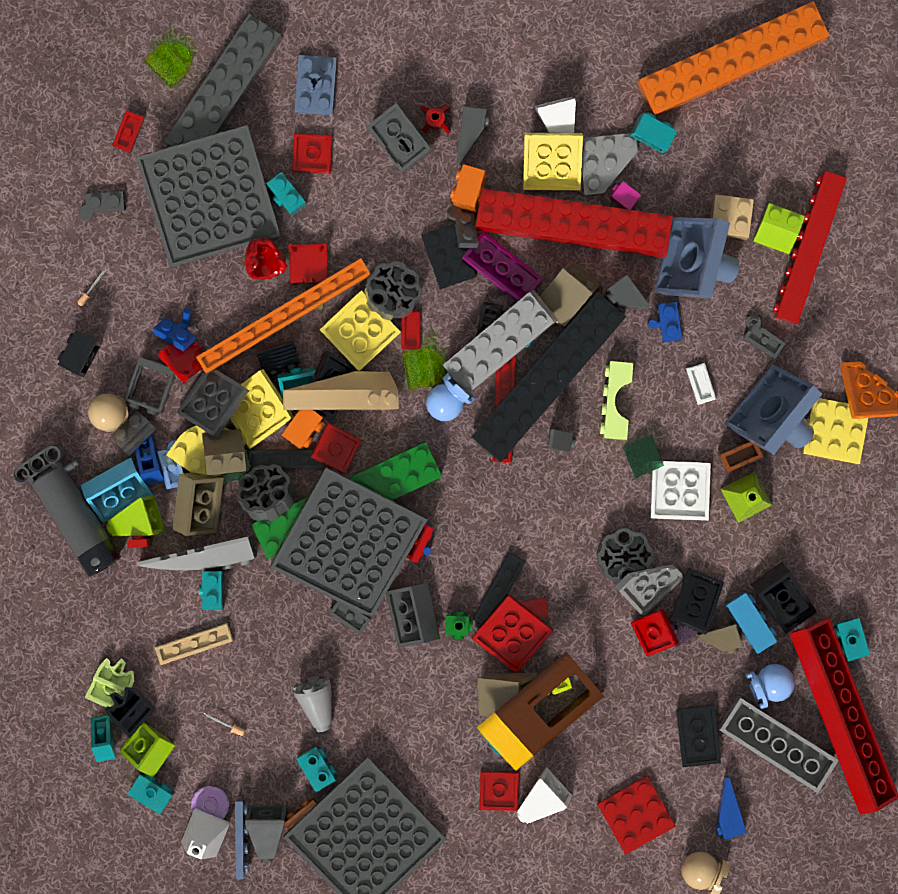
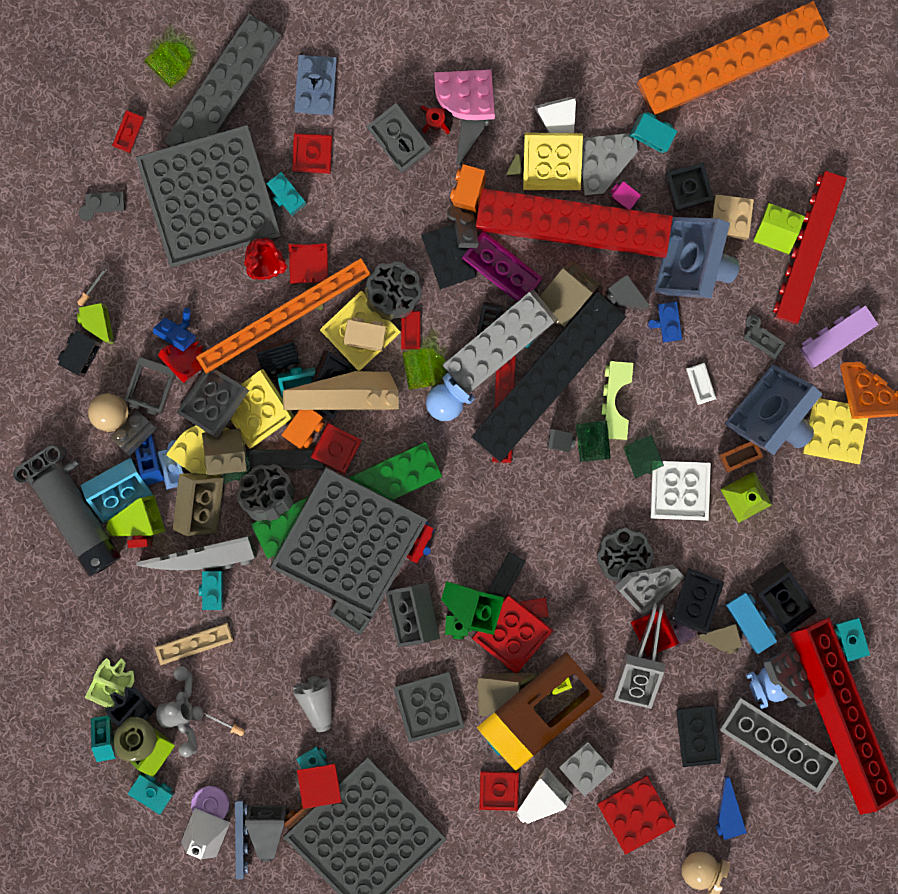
none -> lime slope [77,303,115,344]
none -> olive hat [114,717,156,762]
none -> light grey wheel [156,666,204,757]
none -> red tile [297,764,342,809]
none -> tan brick [343,317,387,352]
none -> dark grey plate [393,672,465,743]
none -> bright pink plate [434,69,495,120]
none -> green slope [441,581,504,635]
none -> olive slope [506,154,521,177]
none -> light grey brick [558,740,613,797]
none -> clear green plate [576,421,611,462]
none -> light grey slope [614,603,665,709]
none -> black brick [664,162,714,212]
none -> dark grey plate [764,646,815,707]
none -> lavender brick [799,305,879,368]

